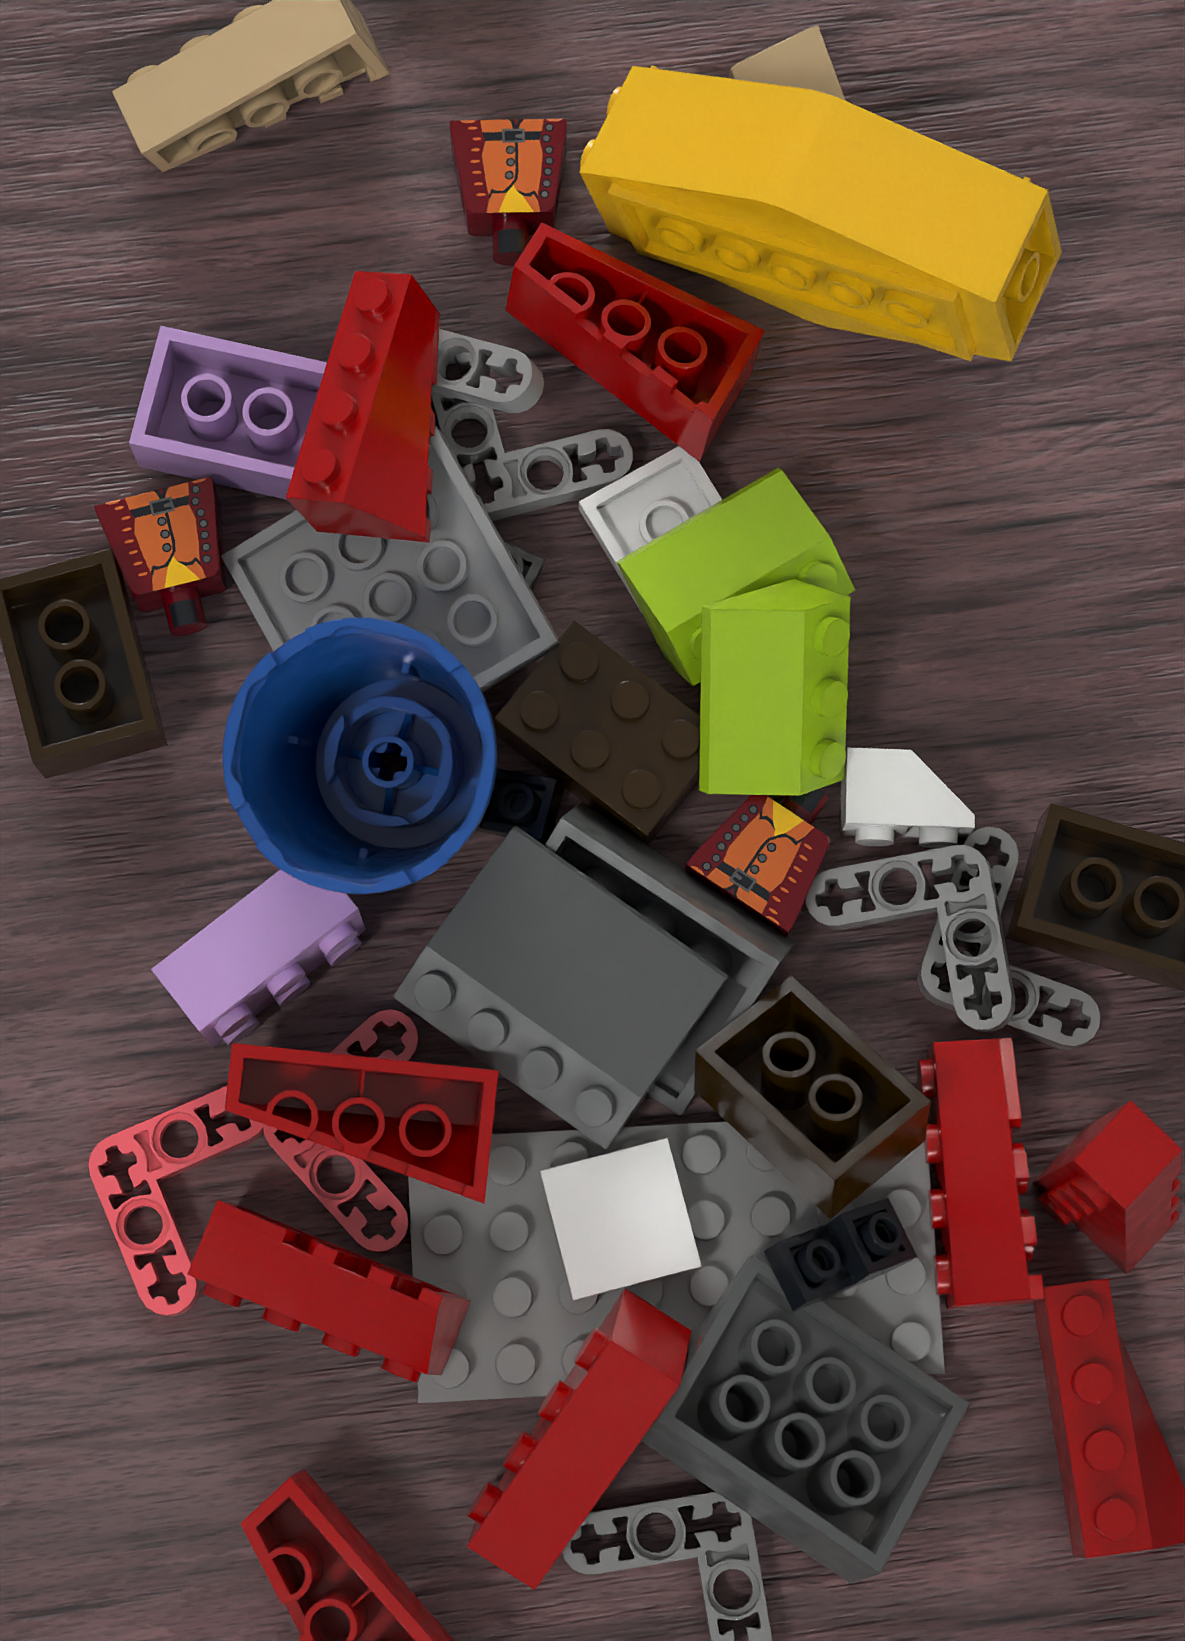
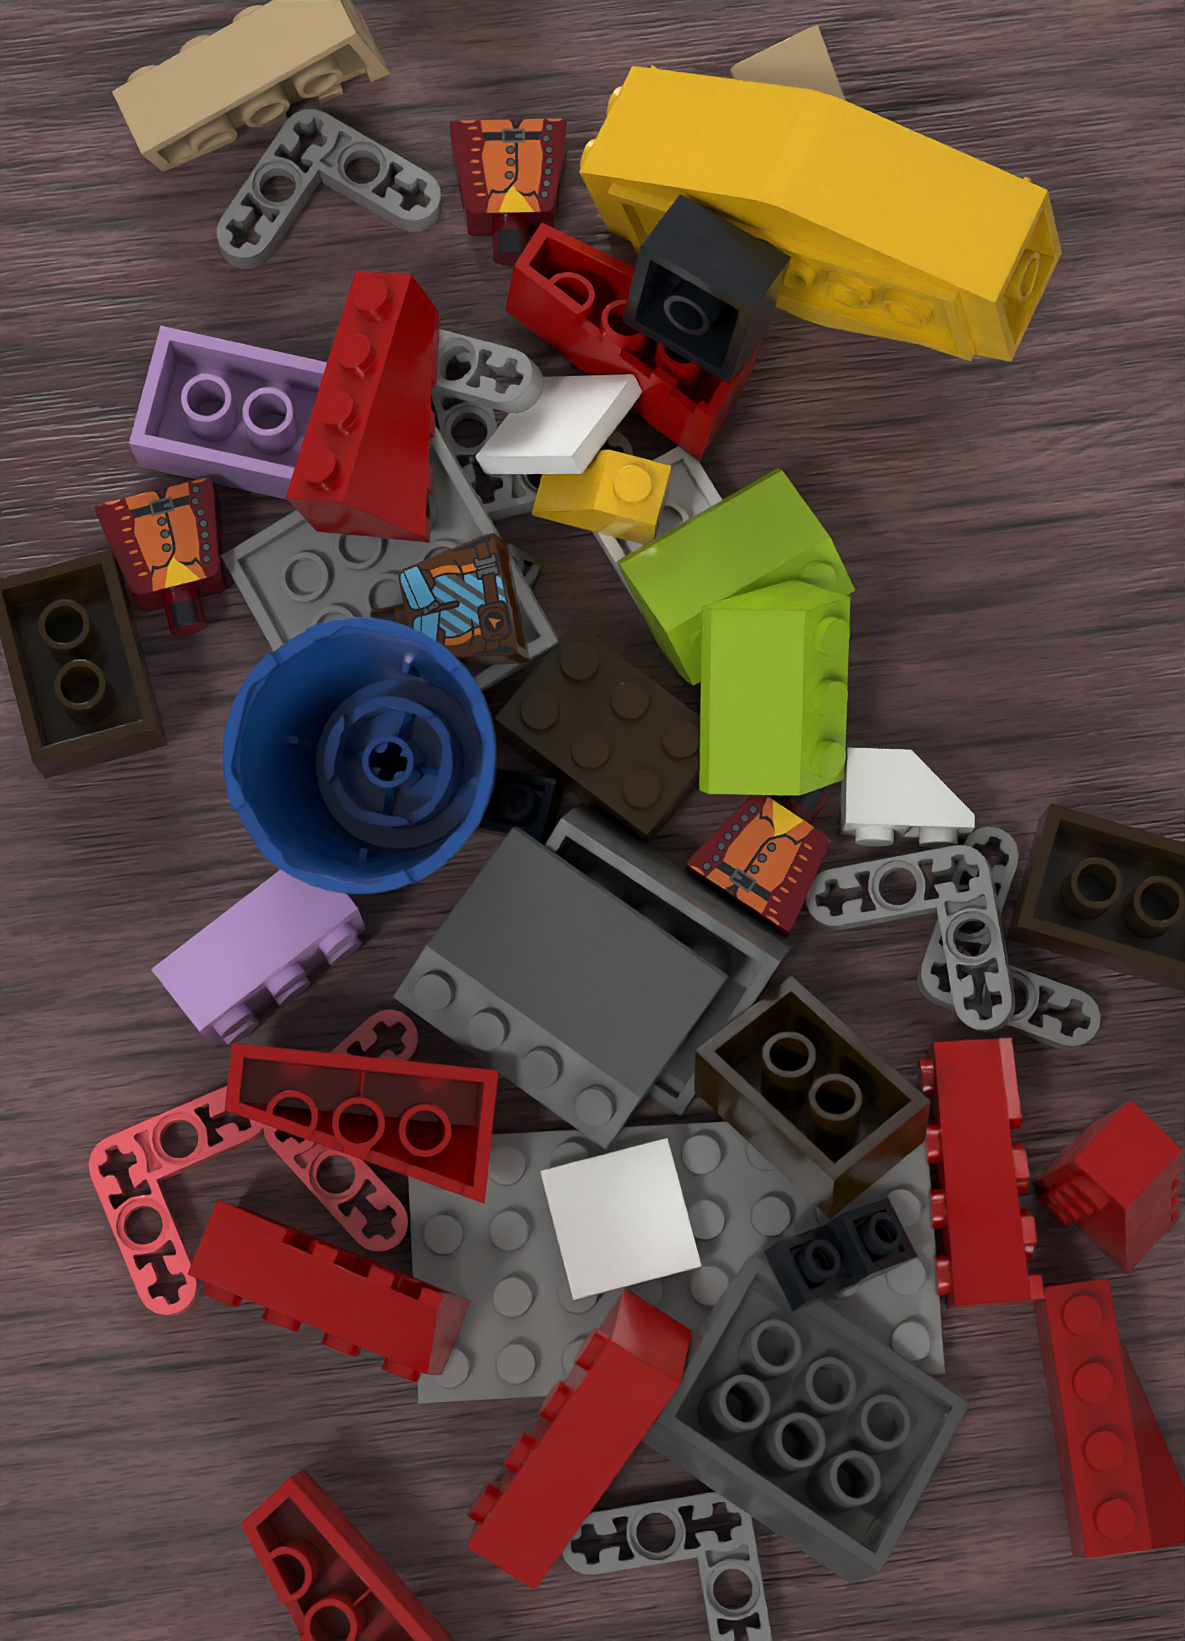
none -> light grey beam [217,109,442,269]
none -> torso [370,533,530,667]
none -> white tile [475,374,643,474]
none -> yellow slope [532,450,672,545]
none -> black brick [622,195,791,384]

